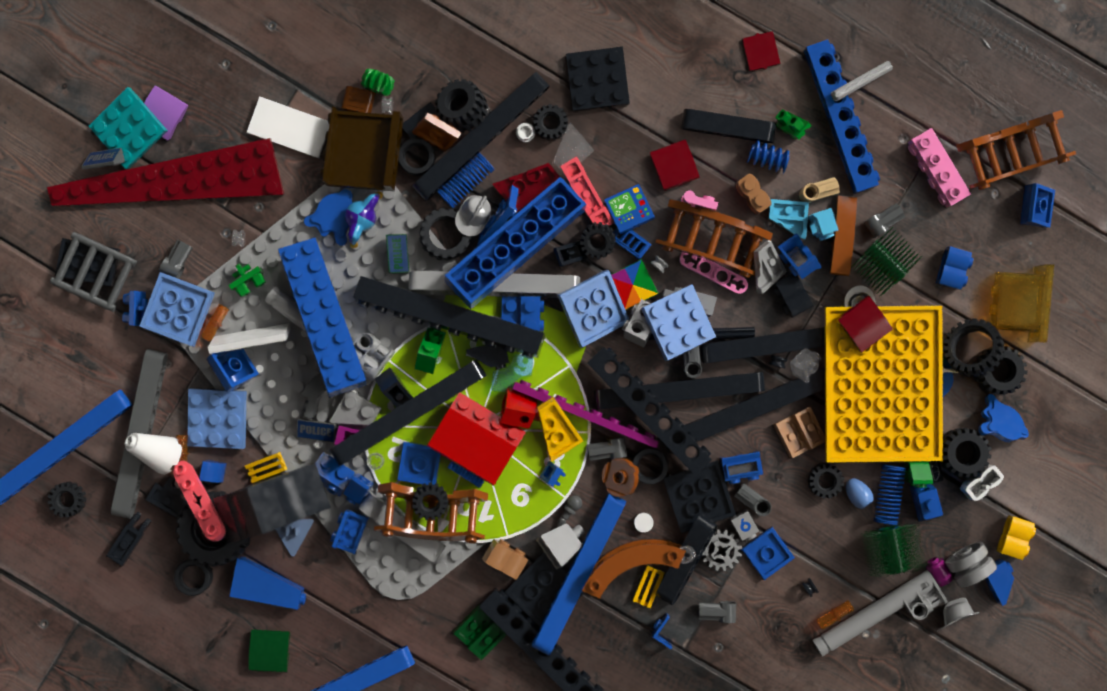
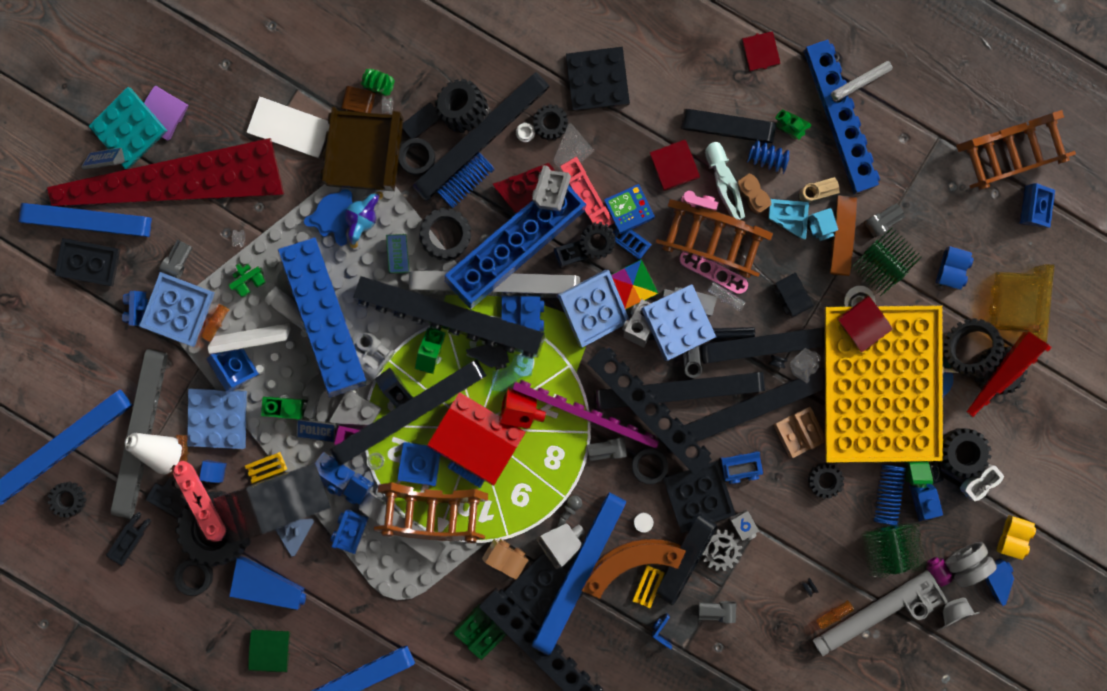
dark grey bar [50,232,137,312] -> none
dark orange plate [412,113,461,152] -> none
black tyre [412,482,448,520] -> none
light grey piece [455,195,492,236] -> none
blue wing [477,185,519,246] -> none
yellow wing [537,397,583,462] -> none
blue tile [539,461,566,486] -> none
dark orange plate [602,458,639,497] -> none
light grey bush [650,255,669,273] -> none
clear bush [680,545,696,564] -> none
dark grey piece [734,483,772,516] -> none
blue tile [741,526,795,580] -> none
light grey wing [753,241,787,294] -> none
blue window [778,233,822,279] -> none
medium blue animal [845,478,873,509] -> none
bright pink brick [908,128,971,208] -> none
blue tile [978,394,1029,443] -> none
none -> blue beam [18,203,152,237]
none -> green slope [261,396,305,419]
none -> light grey bracket [532,166,571,211]
none -> light aqua arm [705,142,745,220]
none -> clear pin [707,281,746,312]
none -> red wedge [966,331,1052,417]

